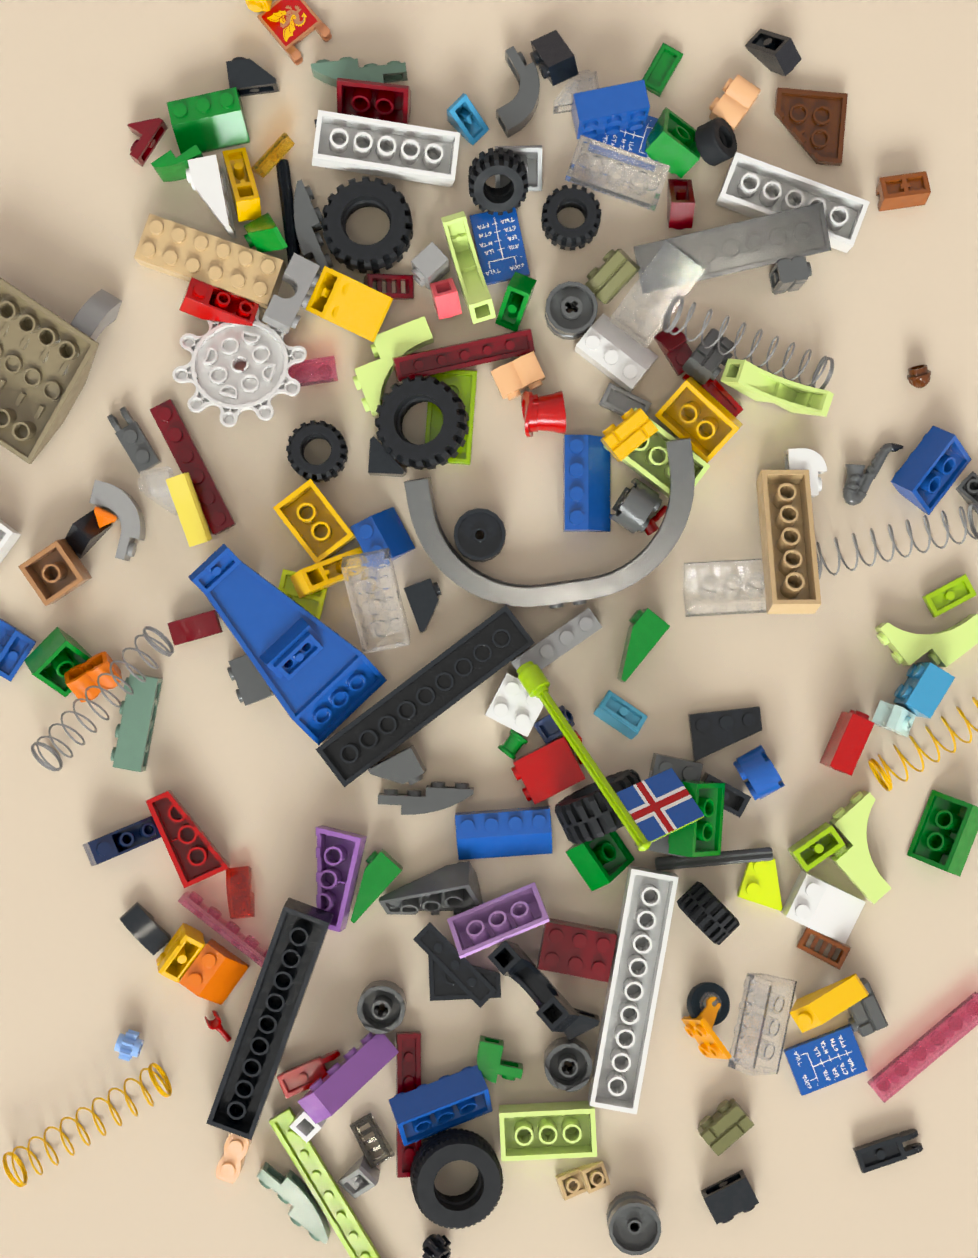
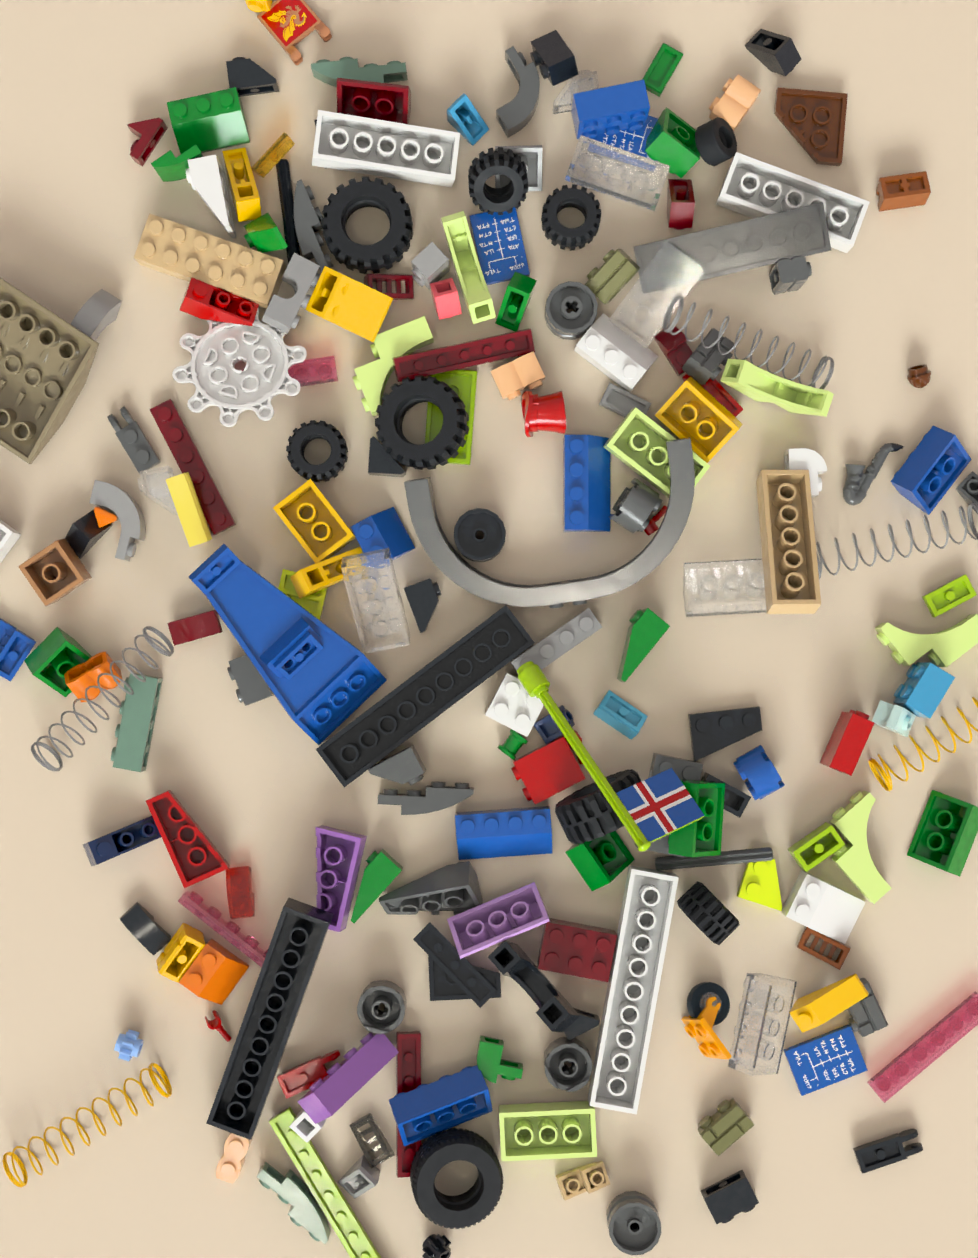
yellow brick [600,408,658,462] -> none

